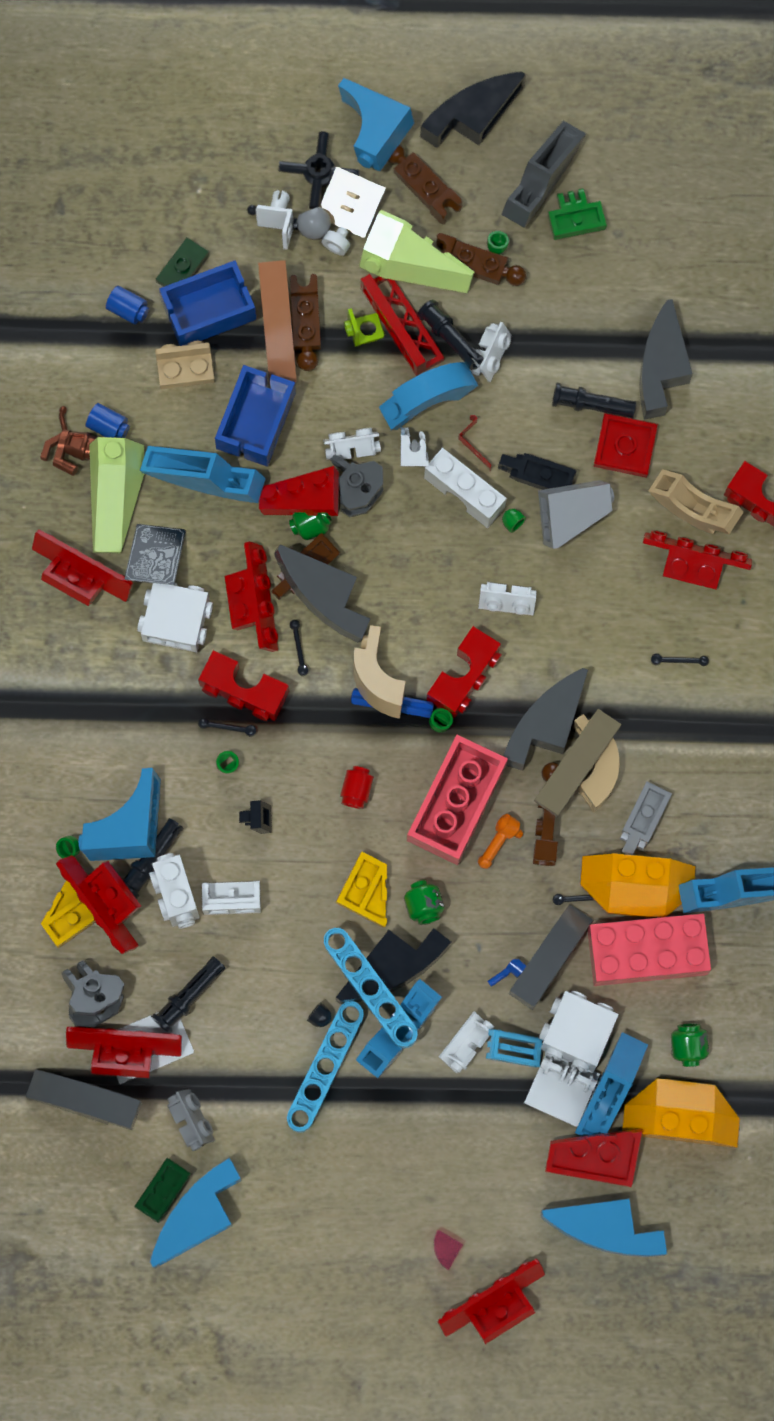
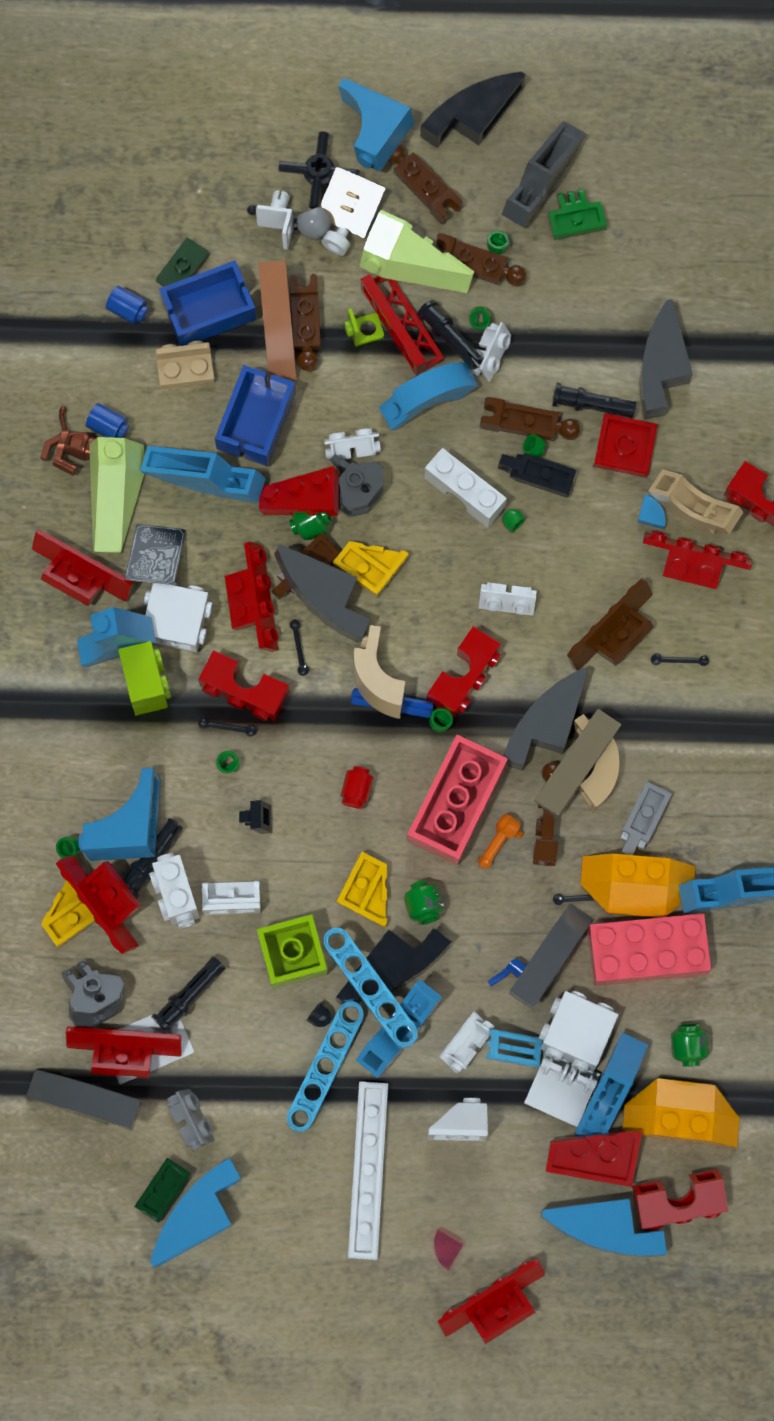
white hinge [400,427,429,466] -> none
red piece [458,415,491,471] -> none
light grey slope [538,480,614,549] -> none
none -> dark azure arch [77,607,156,667]
none -> lime brick [118,641,171,716]
none -> lime brick [257,914,328,989]
none -> yellow wing [333,541,409,597]
none -> white tile [348,1082,388,1260]
none -> white slope [427,1098,488,1141]
none -> green hinge [469,306,491,330]
none -> reddish brown plate [480,397,580,441]
none -> green hinge [522,434,547,457]
none -> reddish brown bracket [567,578,654,671]
none -> red arch [632,1169,728,1230]
none -> dark azure tile [637,494,666,530]

